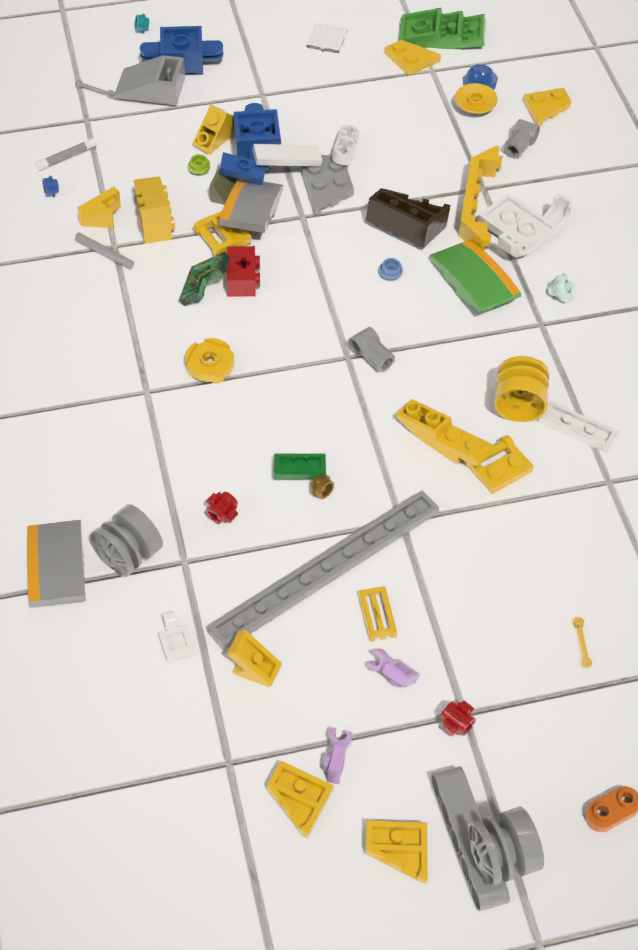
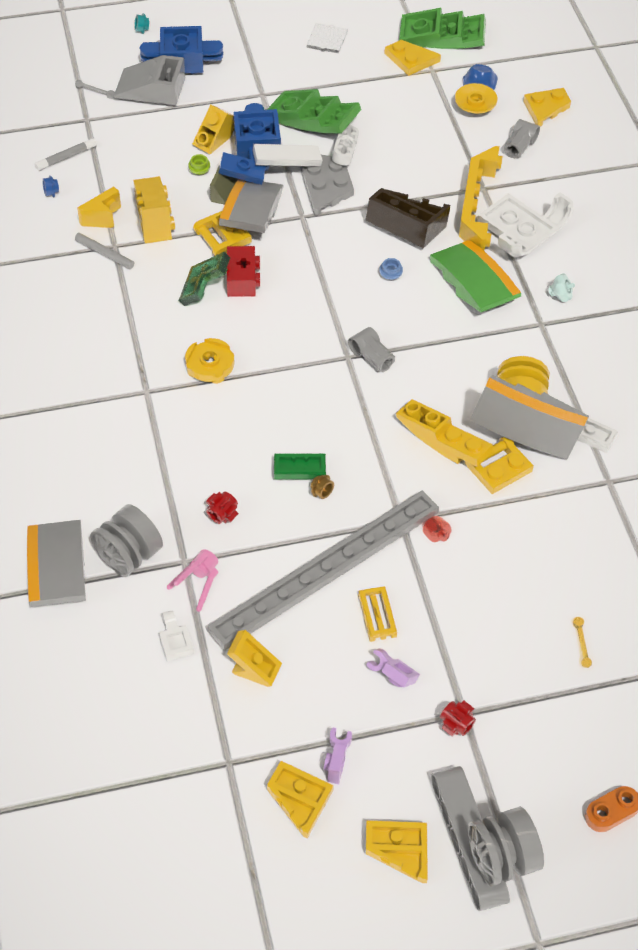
none -> bright pink plant [167,549,219,612]
none -> bright green slope [267,89,362,133]
none -> clear red piece [422,516,452,542]
none -> light grey slope [470,374,589,460]

